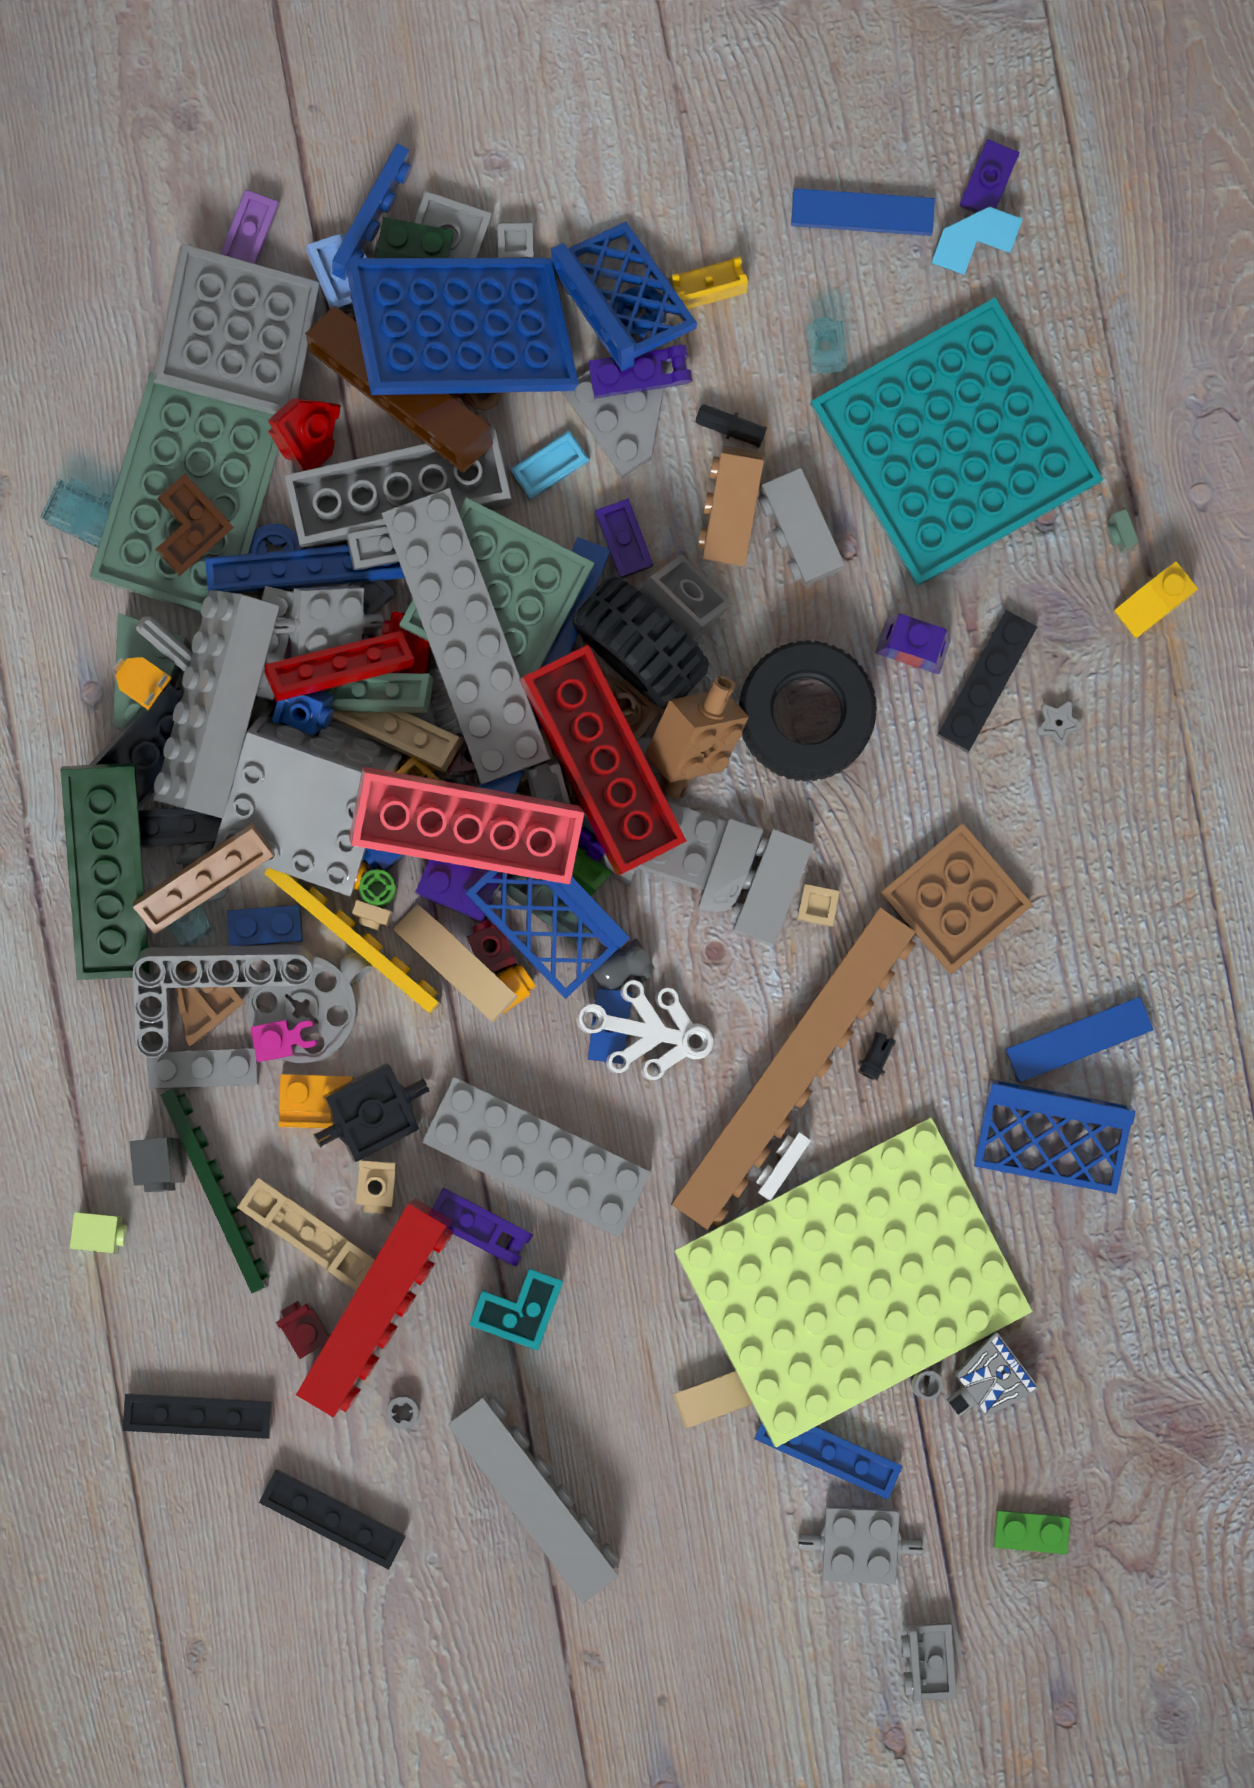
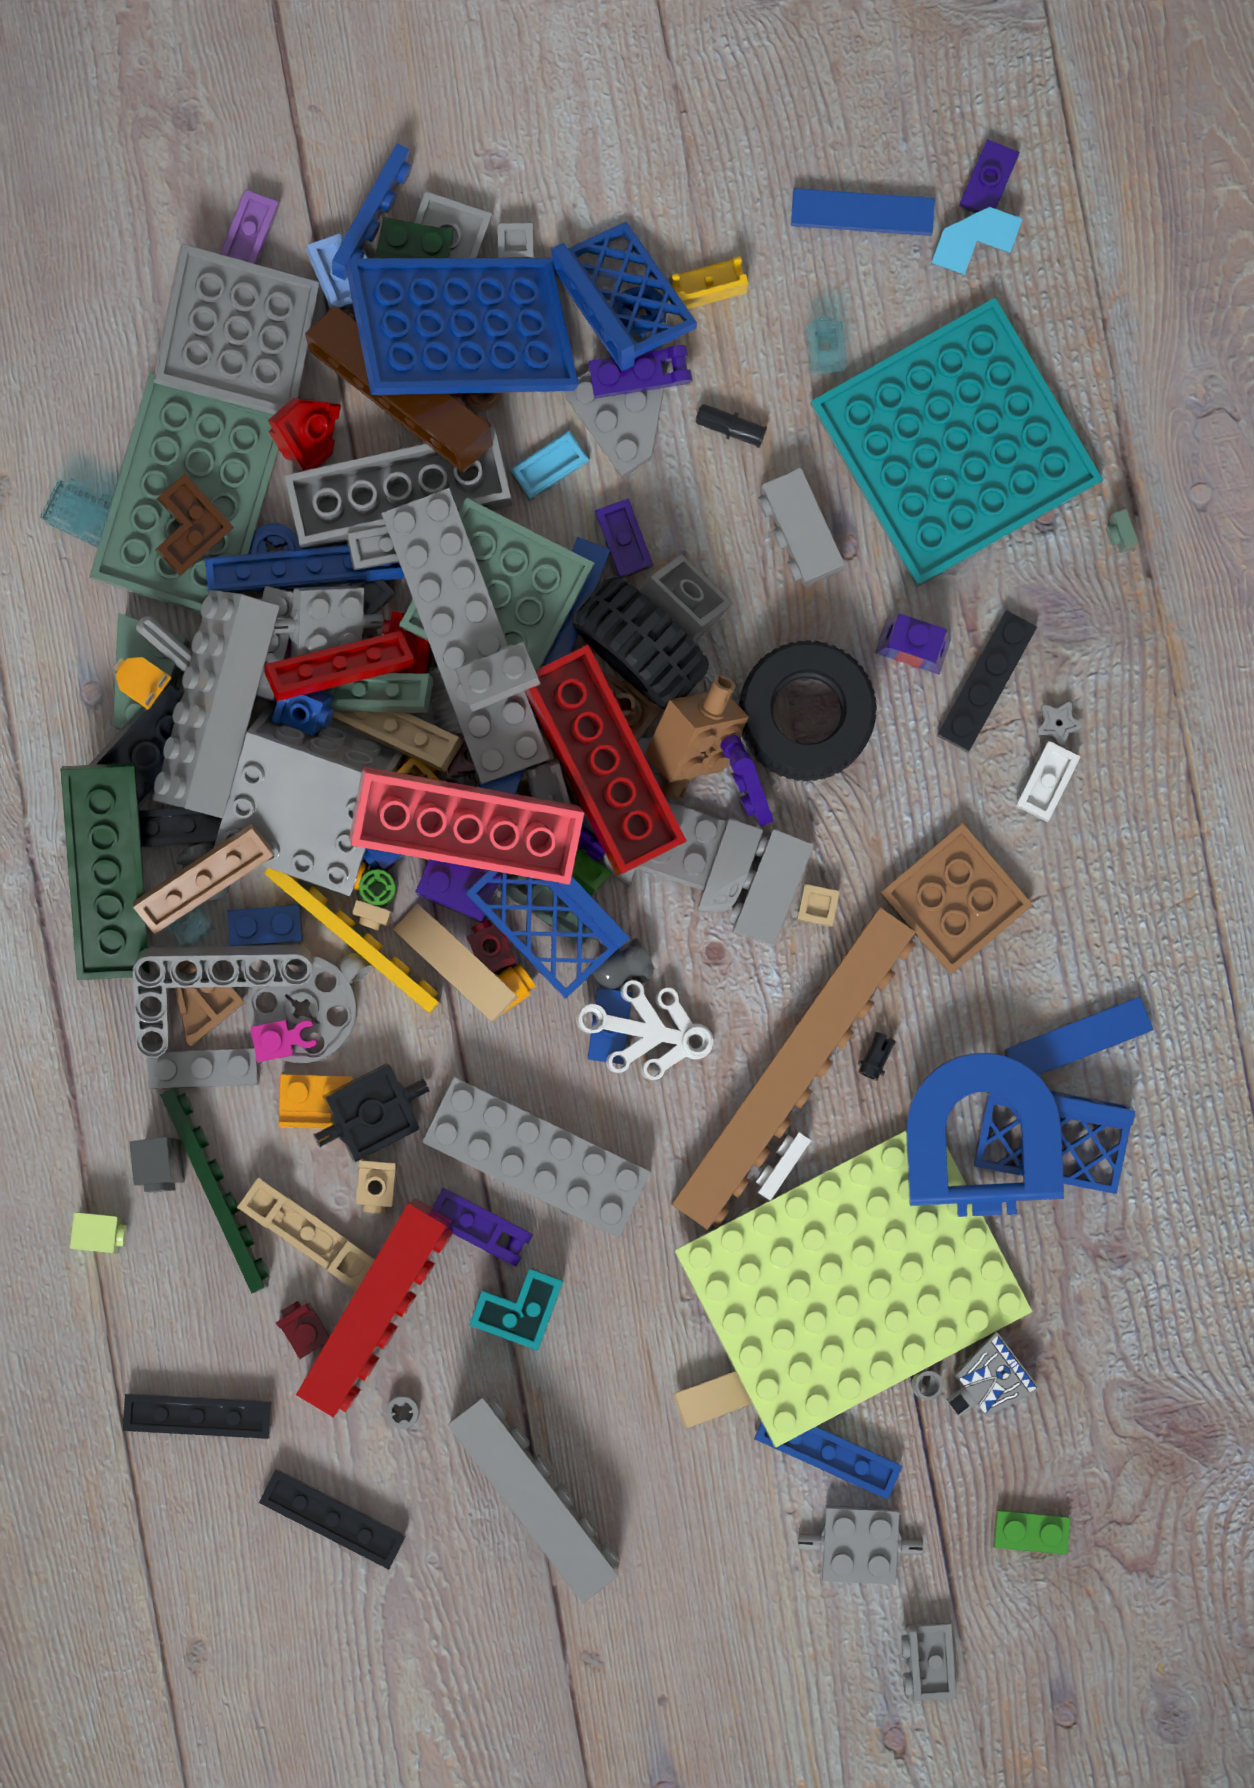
medium nougat wedge [697,445,765,567] -> none
yellow slope [1114,561,1198,639] -> none
none -> light grey bracket [455,642,540,712]
none -> dark purple plate [720,735,774,827]
none -> blue piece [906,1053,1064,1217]
none -> white plate [1015,741,1081,822]

